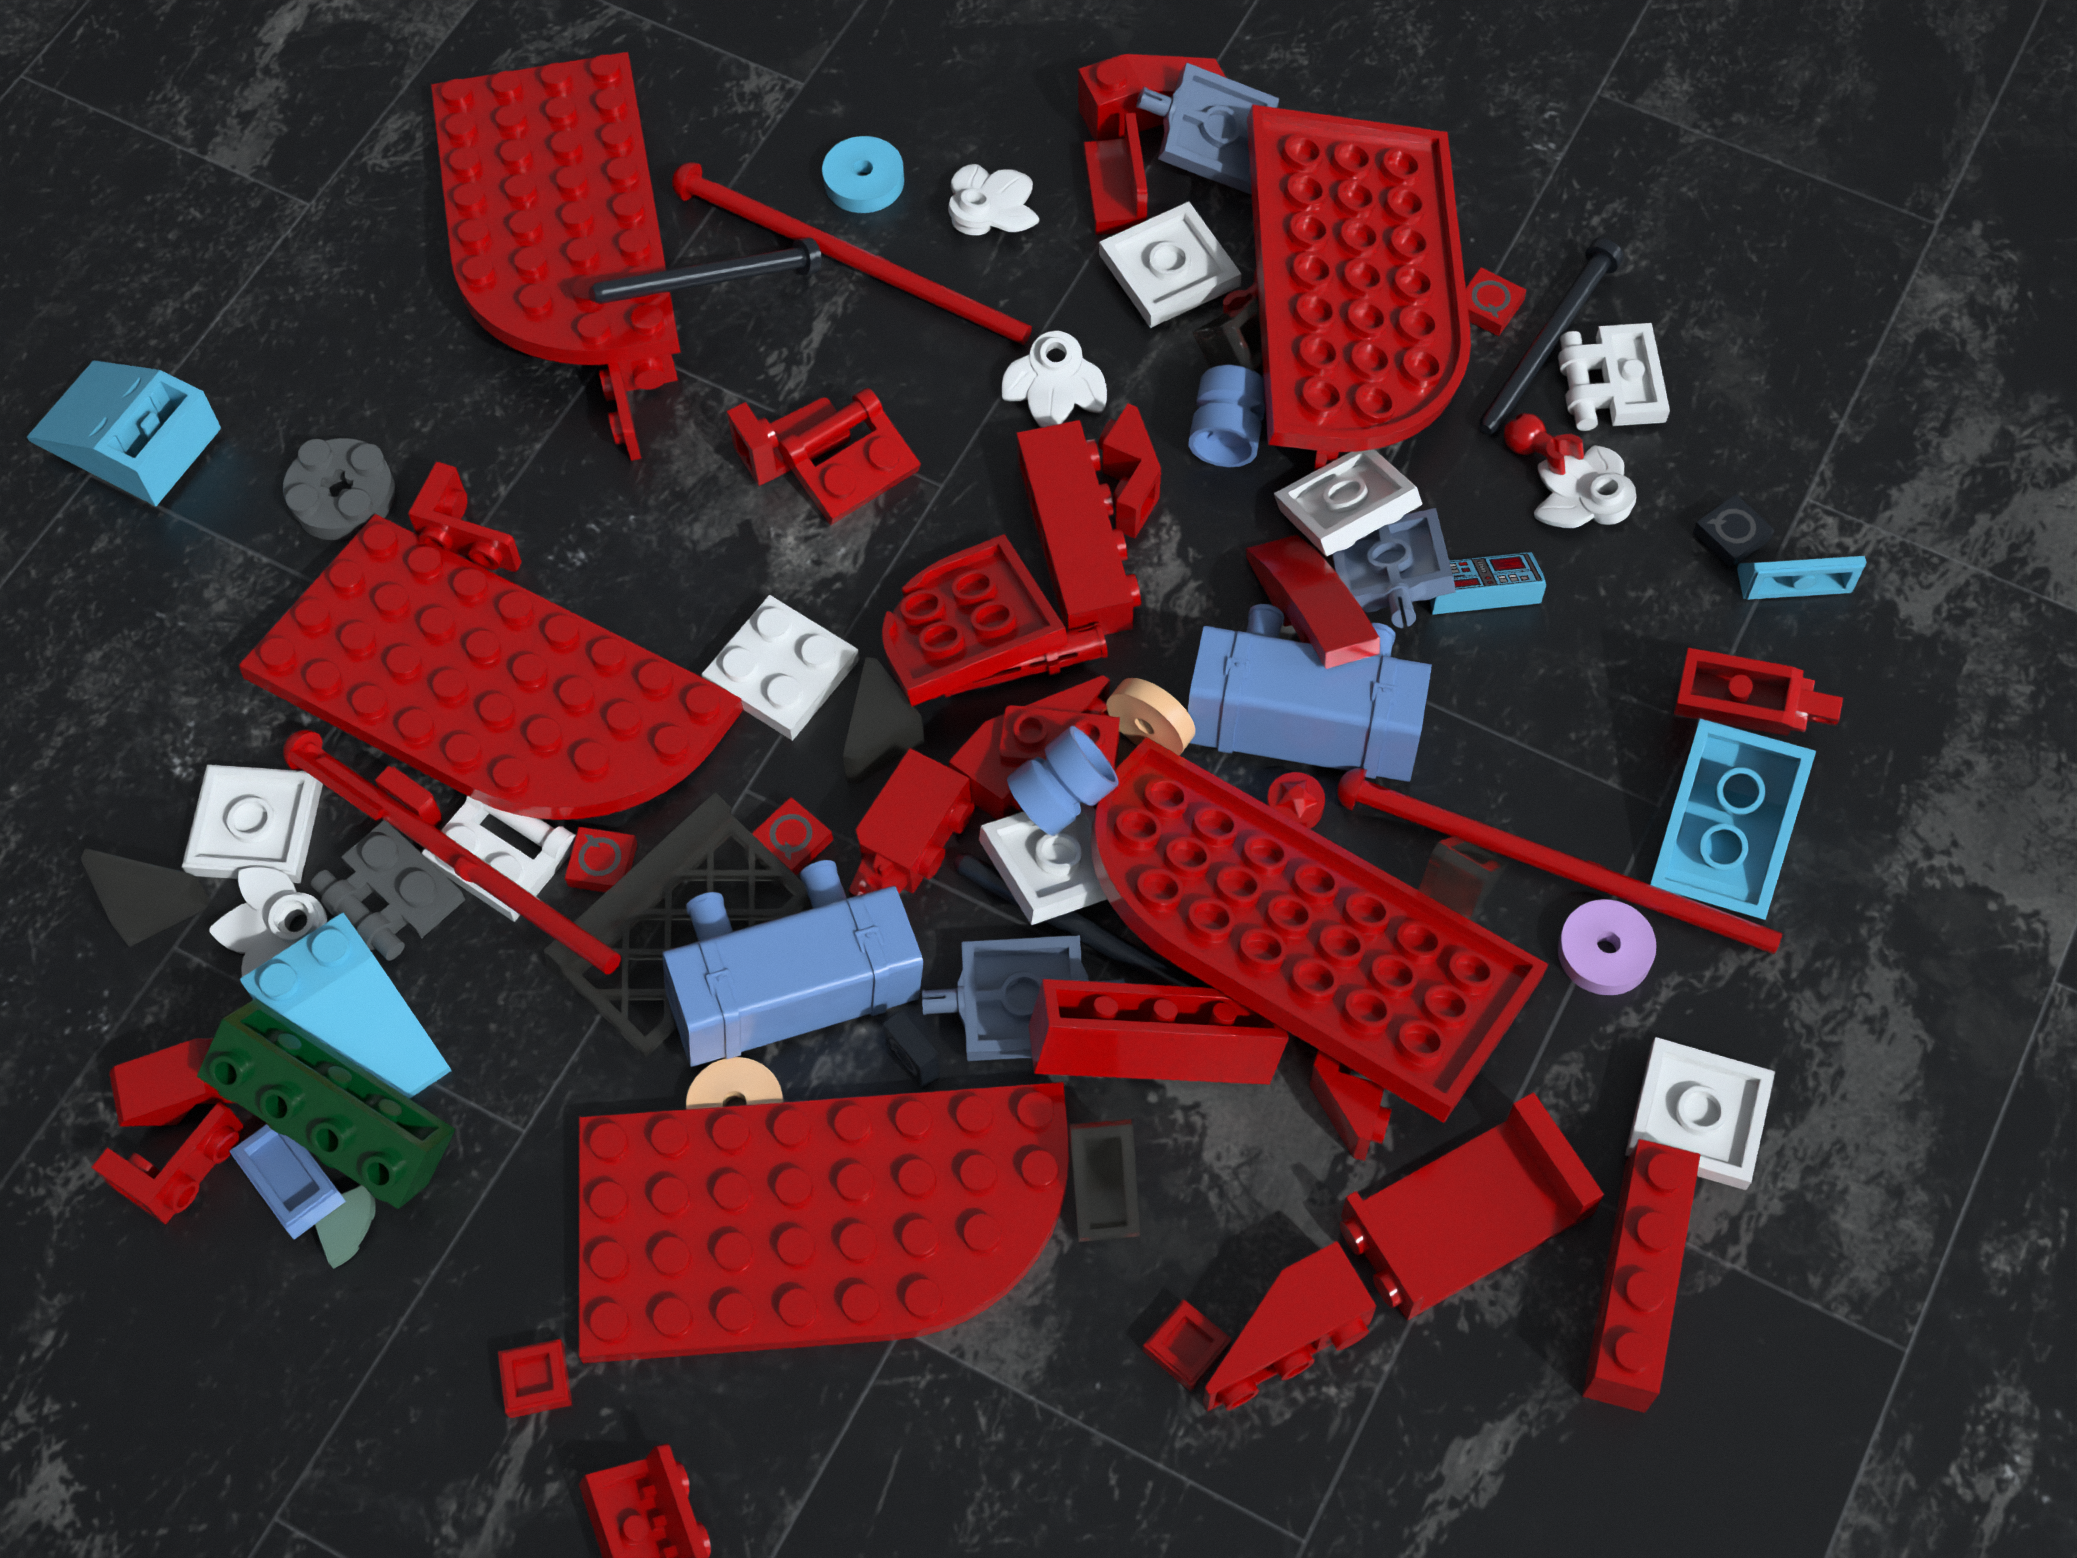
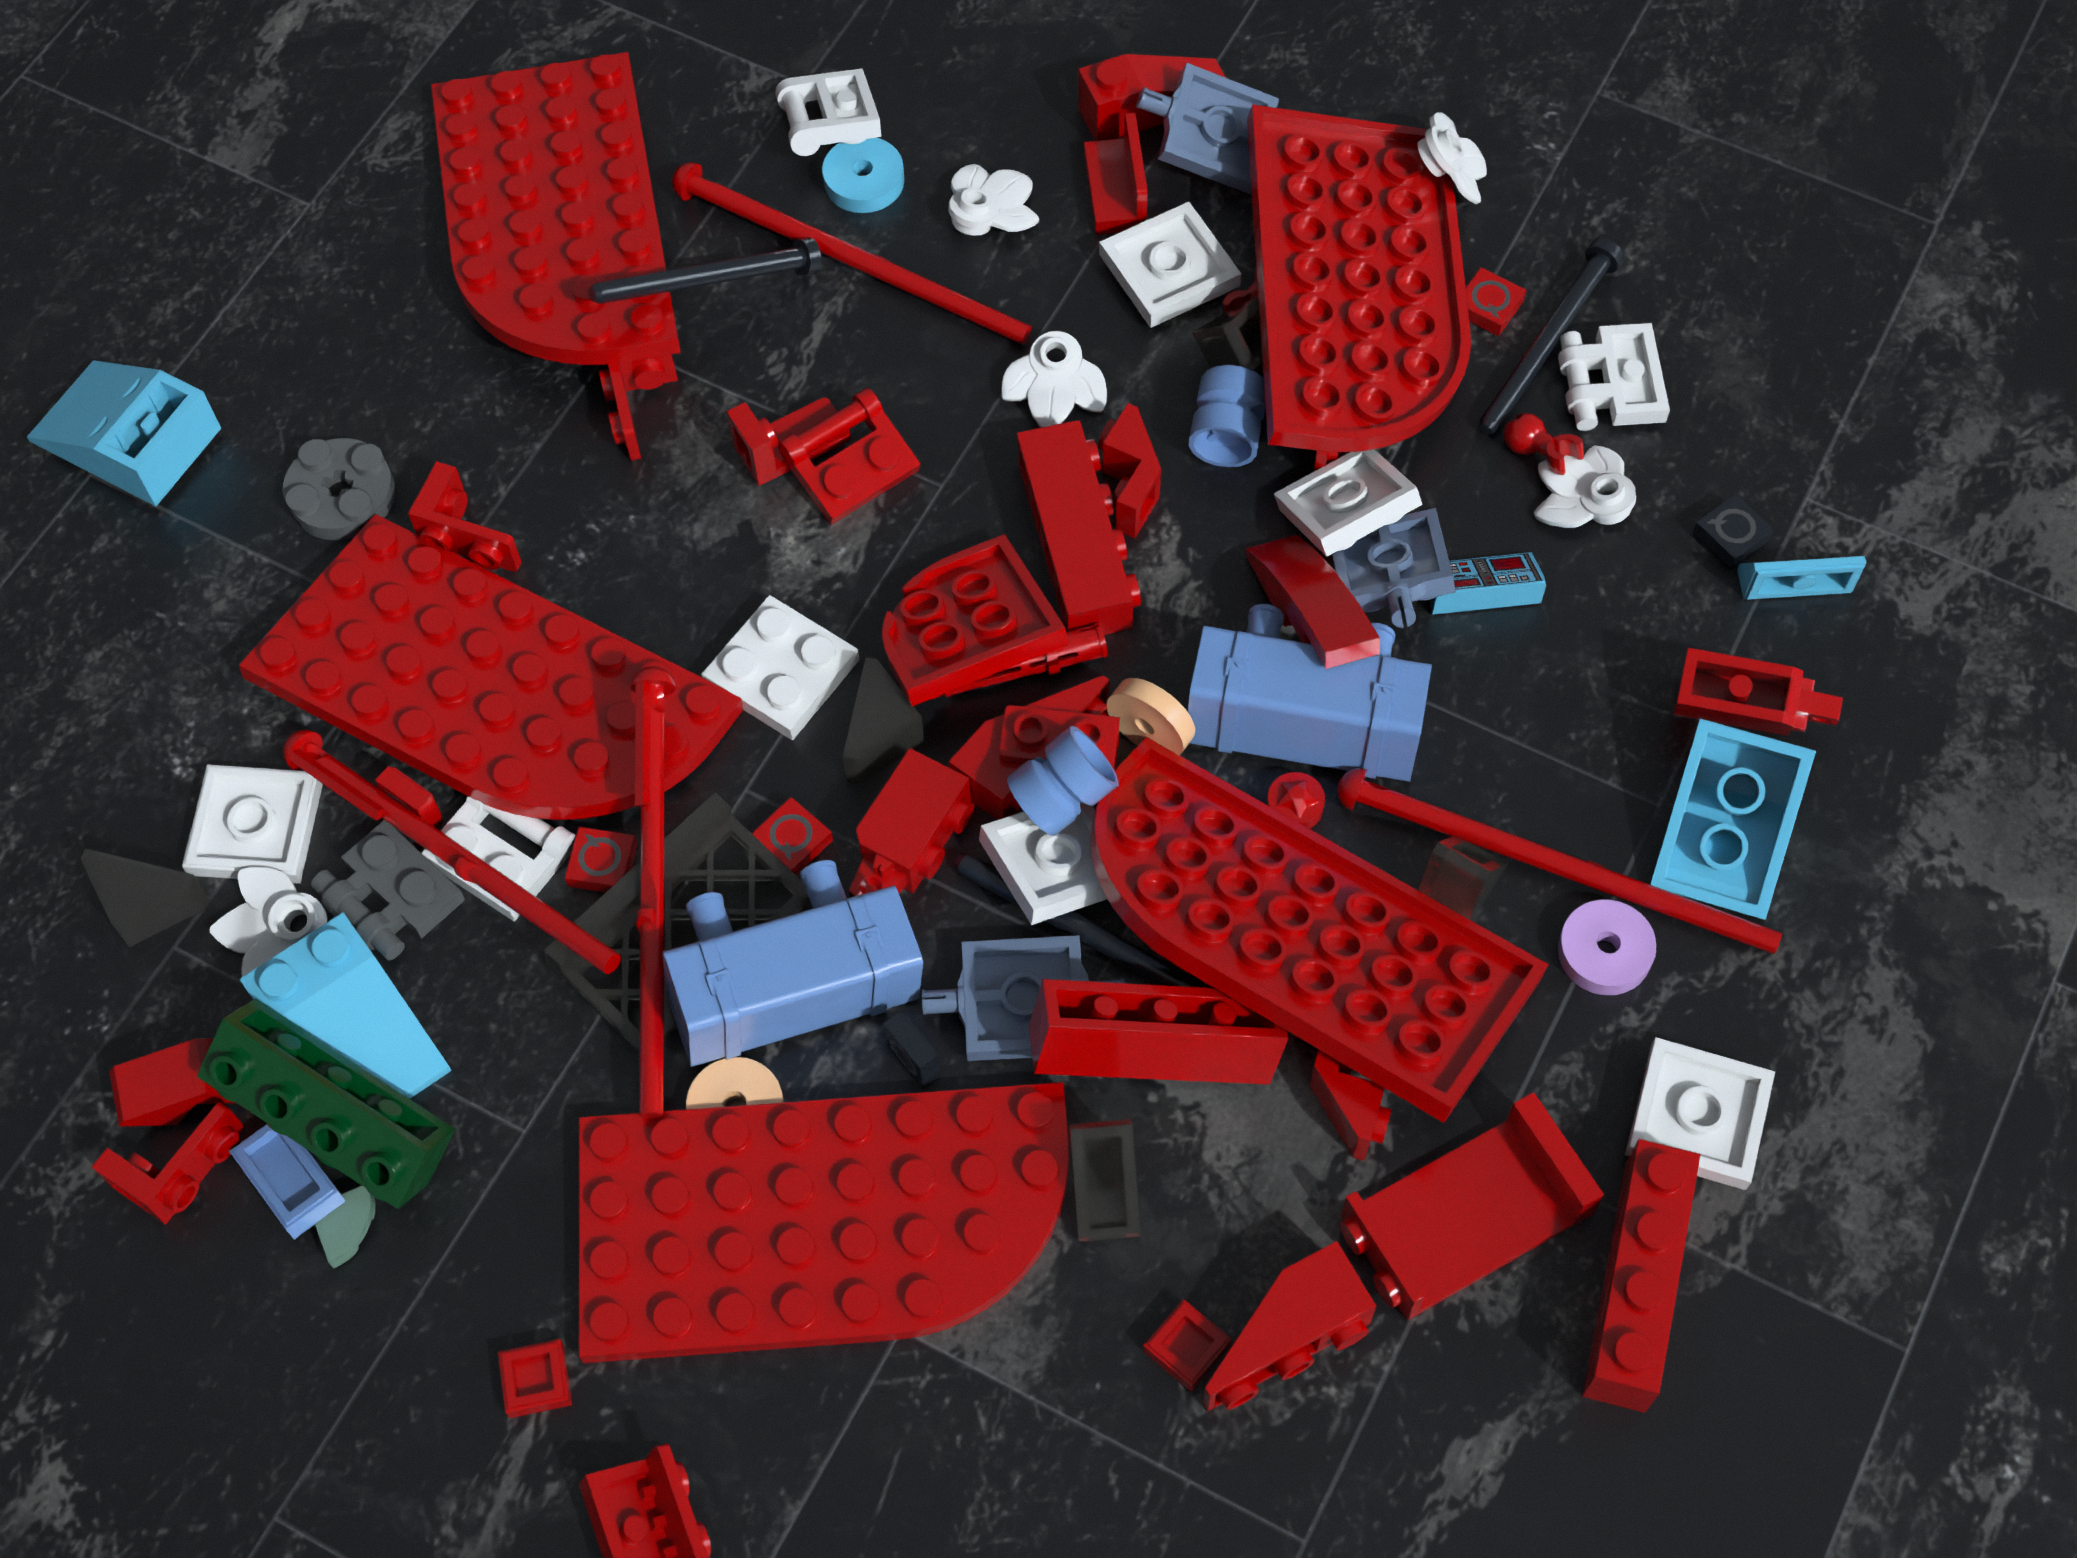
none -> red bar [631,666,676,1118]
none -> white plate [775,68,881,156]
none -> white plate [1418,112,1487,204]

